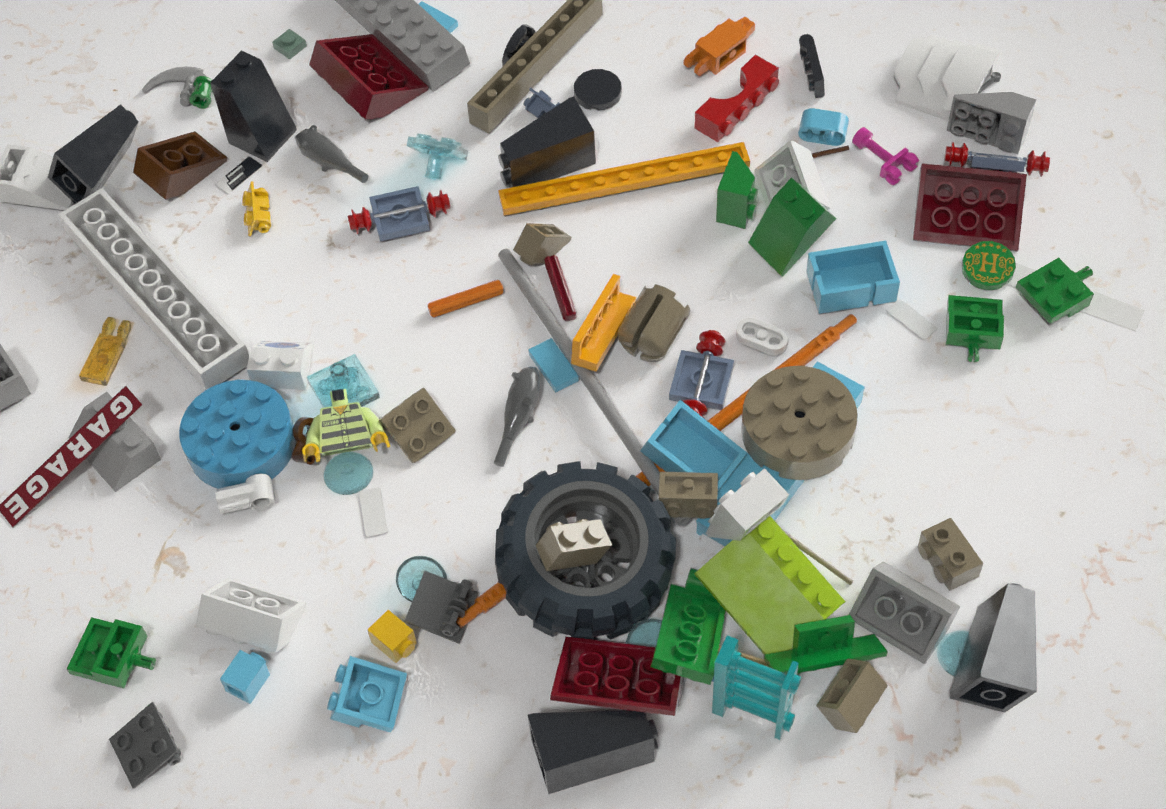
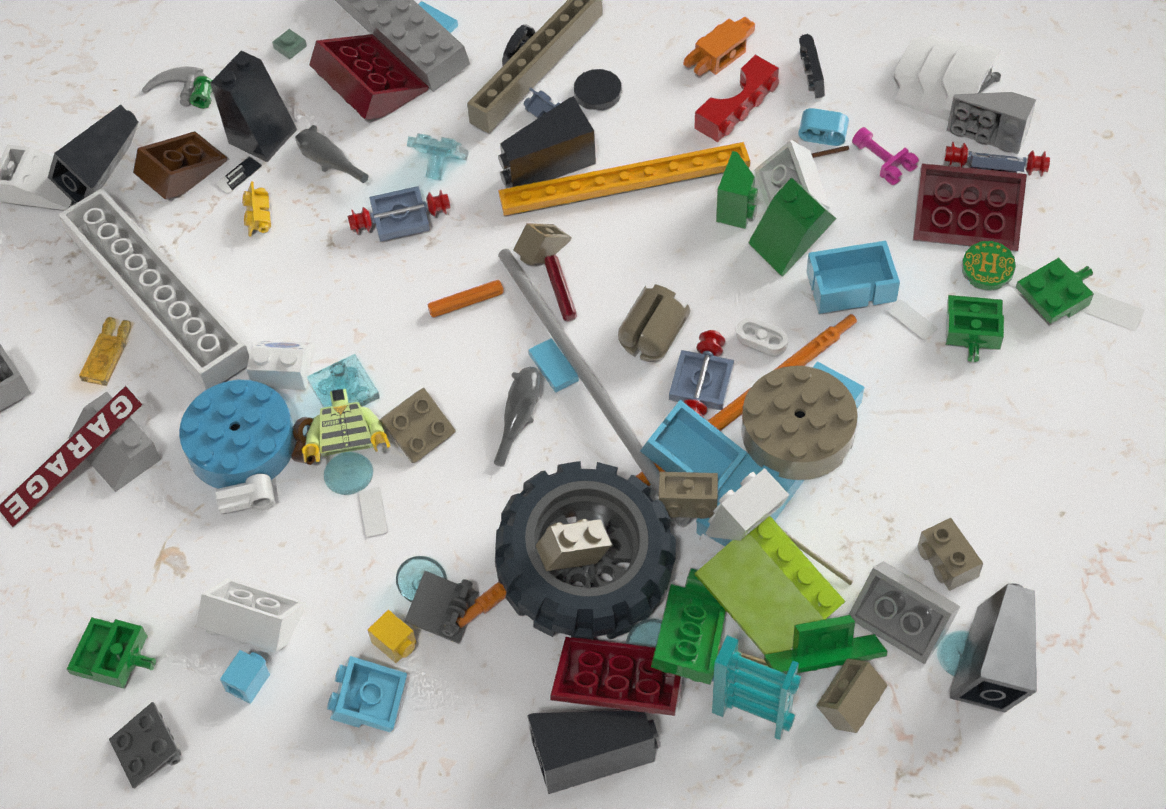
light orange fence [571,274,636,372] -> none

